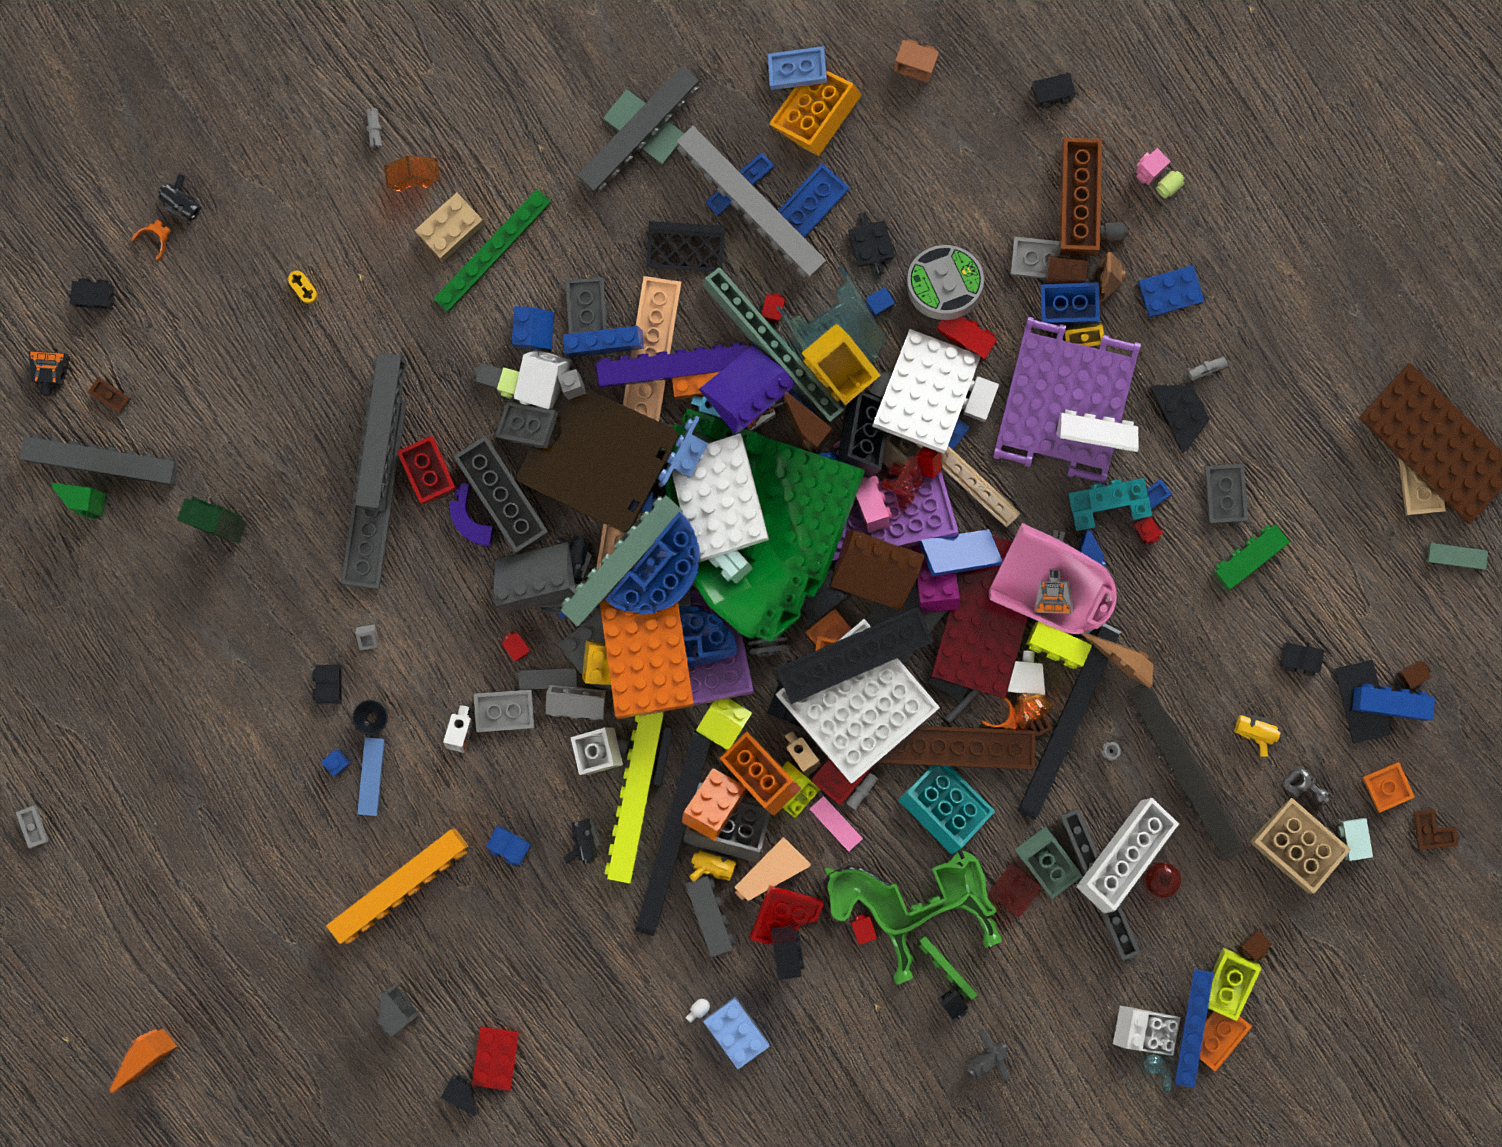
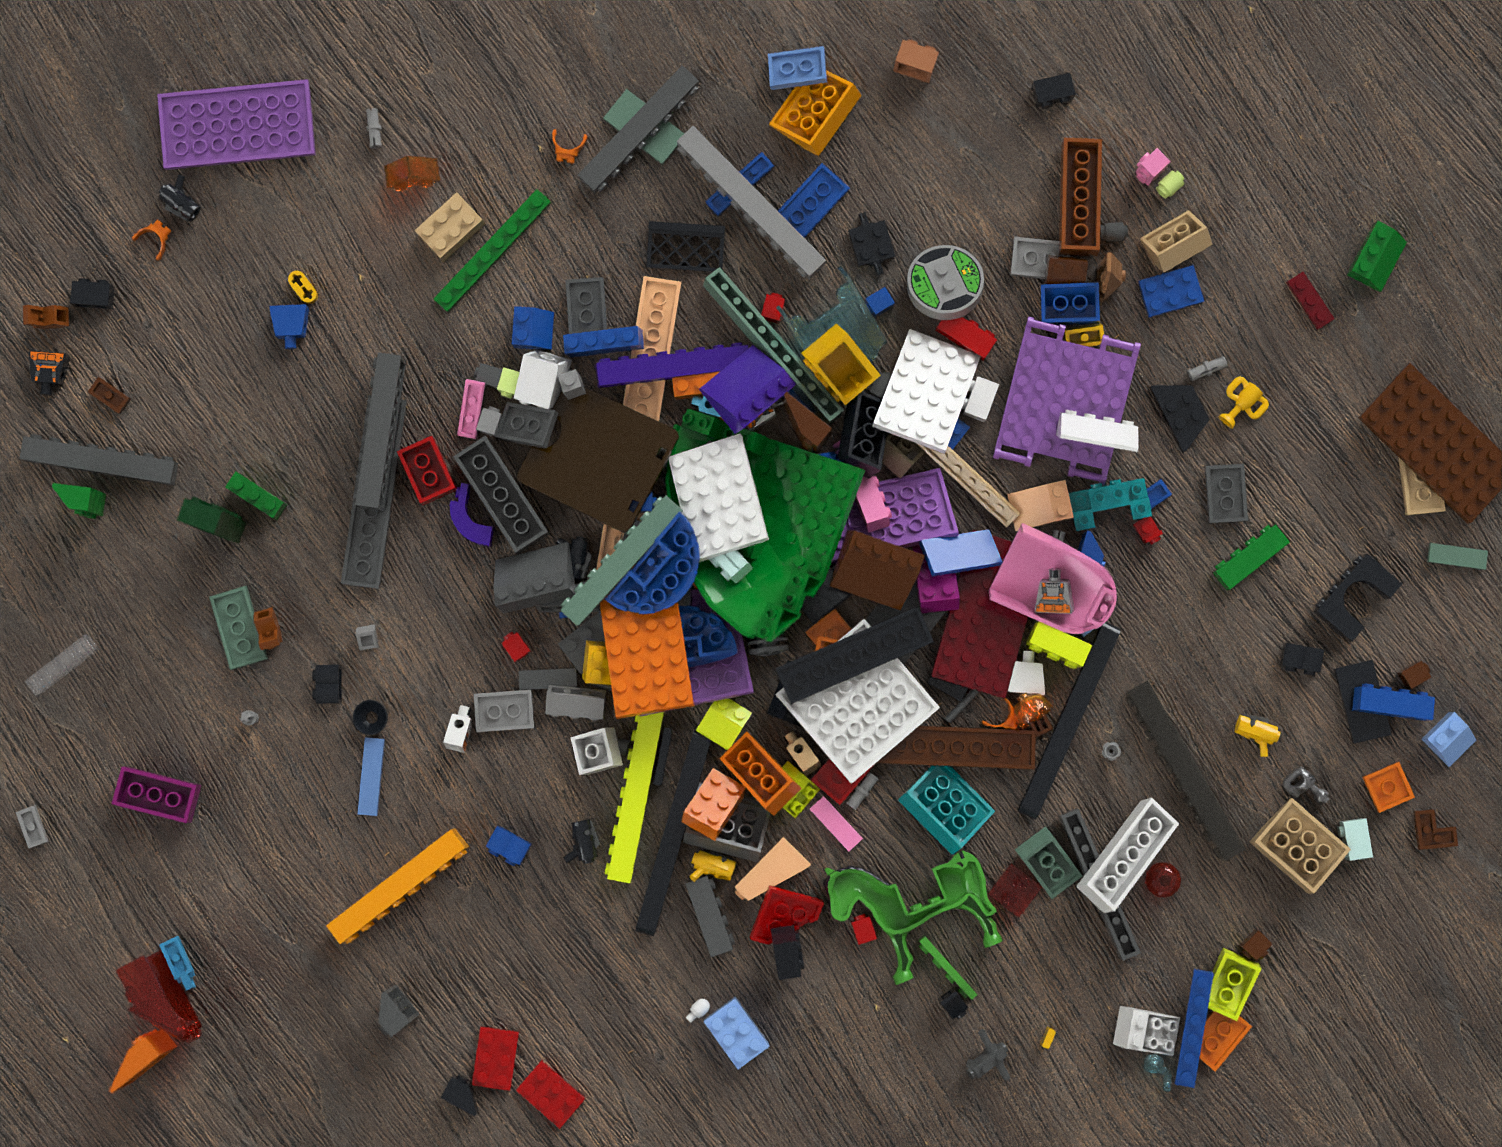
blue brick [321,749,352,777] -> none
medium blue bracket [658,416,708,487] -> none
clear red plate [881,456,924,509] -> none
red brick [915,446,942,478] -> none
medium nougat wedge [1082,632,1153,688] -> none
none -> dark orange brick [23,305,69,329]
none -> clear plate [25,634,99,696]
none -> magenta brick [112,766,202,823]
none -> clear red windscreen [116,950,202,1043]
none -> medium lavender plate [157,79,316,170]
none -> dark azure hinge [159,936,196,991]
none -> sand green tile [209,586,268,670]
none -> green brick [225,471,288,520]
none -> light grey axle [240,710,259,725]
none -> dark orange brick [254,607,282,650]
none -> blue torso [269,304,309,349]
none -> bright pink tile [457,379,485,439]
none -> light grey brick [476,406,502,437]
none -> red plate [516,1060,586,1129]
none -> orange helmet [552,129,588,164]
none -> light nougat slope [1007,480,1074,532]
none -> yellow tile [1040,1026,1056,1049]
none -> tan slope [1140,210,1213,273]
none -> yellow piece [1218,376,1269,429]
none -> dark red plate [1286,272,1335,330]
none -> black arch [1313,553,1402,642]
none -> green slope [1347,221,1407,292]
none -> light blue slope [1421,712,1476,767]

